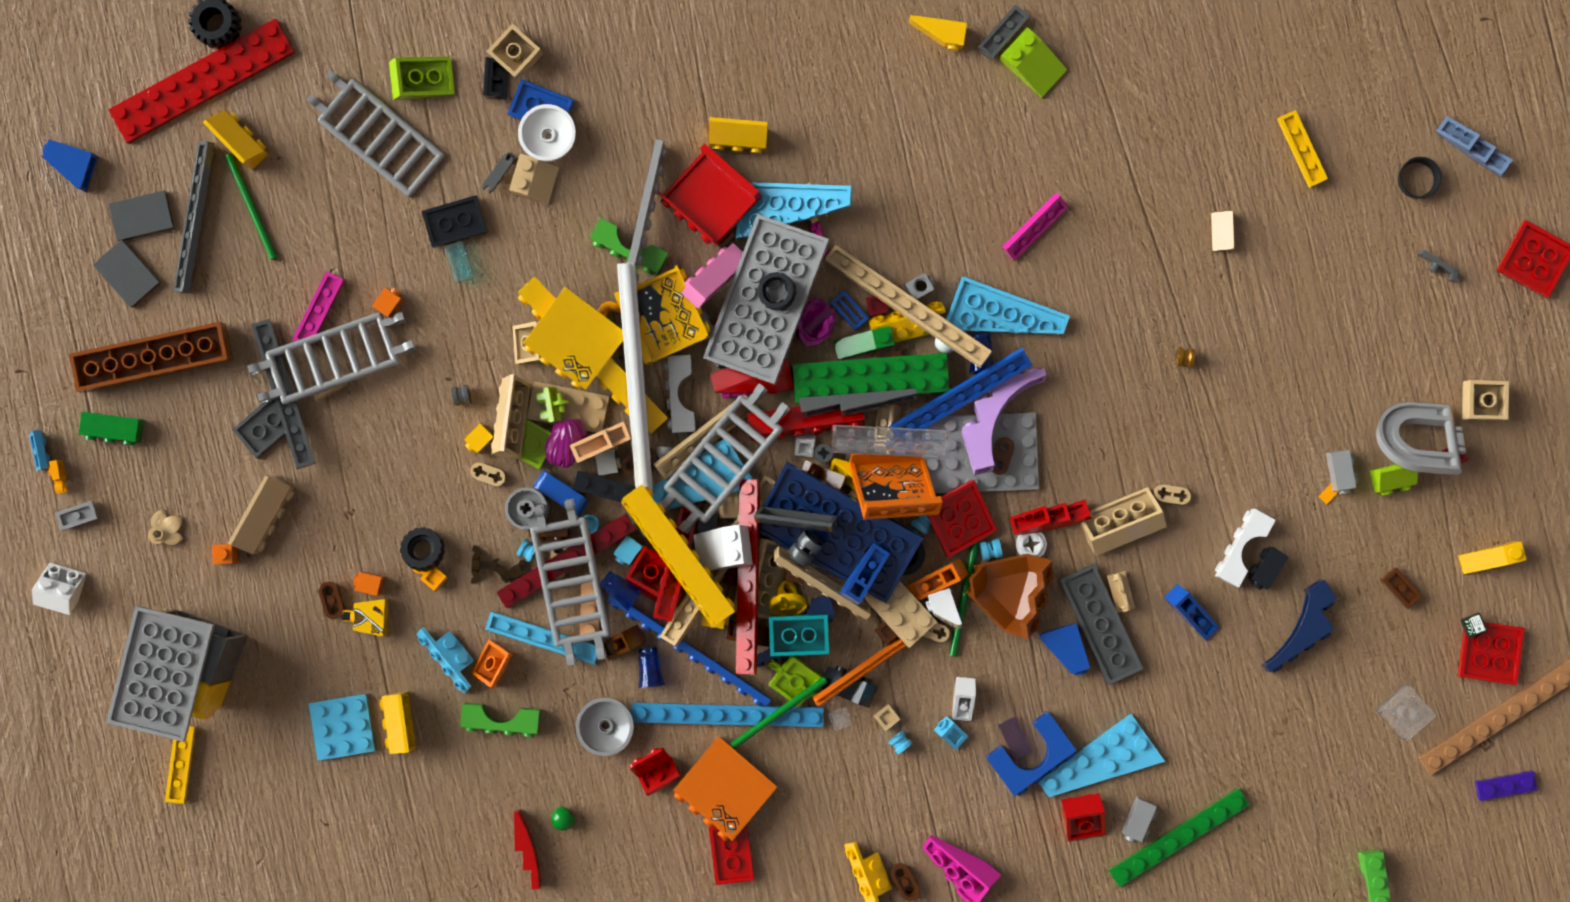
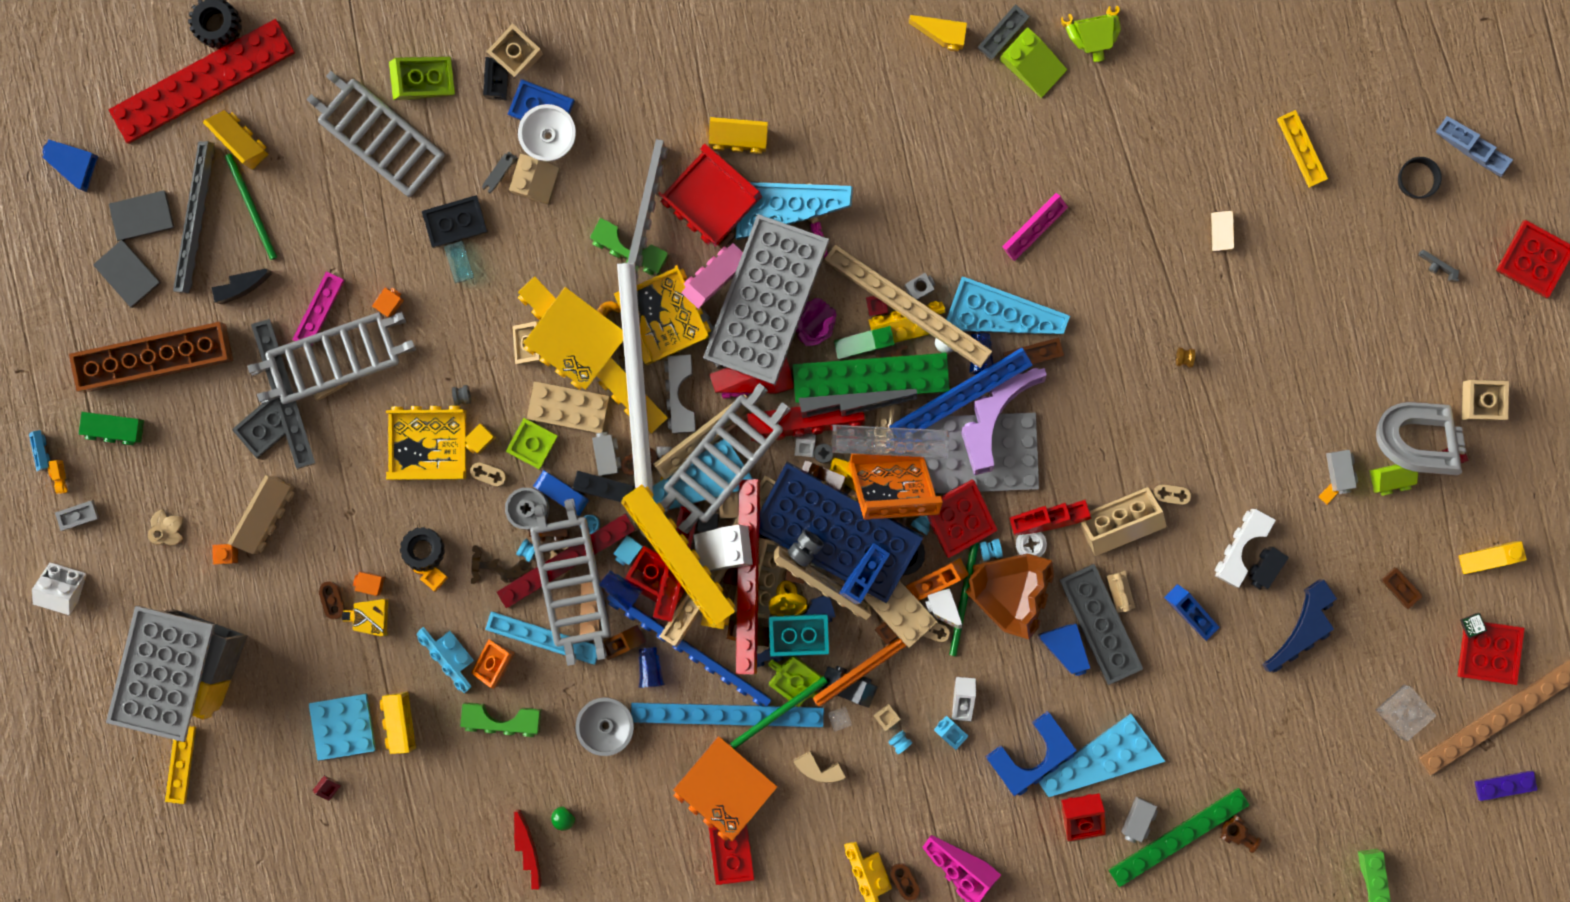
tan slope [491,375,531,459] -> none
lime hips [536,387,569,422] -> none
magenta hair [545,419,587,468] -> none
light nougat slope [570,422,631,463] -> none
red bracket [629,748,682,796] -> none
dark grey slope [754,506,838,533] -> none
black tyre [758,272,796,311] -> none
blue tile [830,290,869,331] -> none
reddish brown plate [991,437,1014,475] -> none
clear purple tile [997,716,1032,760] -> none
none -> black slope [211,268,272,304]
none -> dark red plate [312,775,341,801]
none -> yellow panel [386,406,466,480]
none -> tan brick [793,751,846,782]
none -> reddish brown plate [1003,337,1064,365]
none -> lime torso [1061,6,1121,62]
none -> reddish brown connector [1220,815,1262,853]

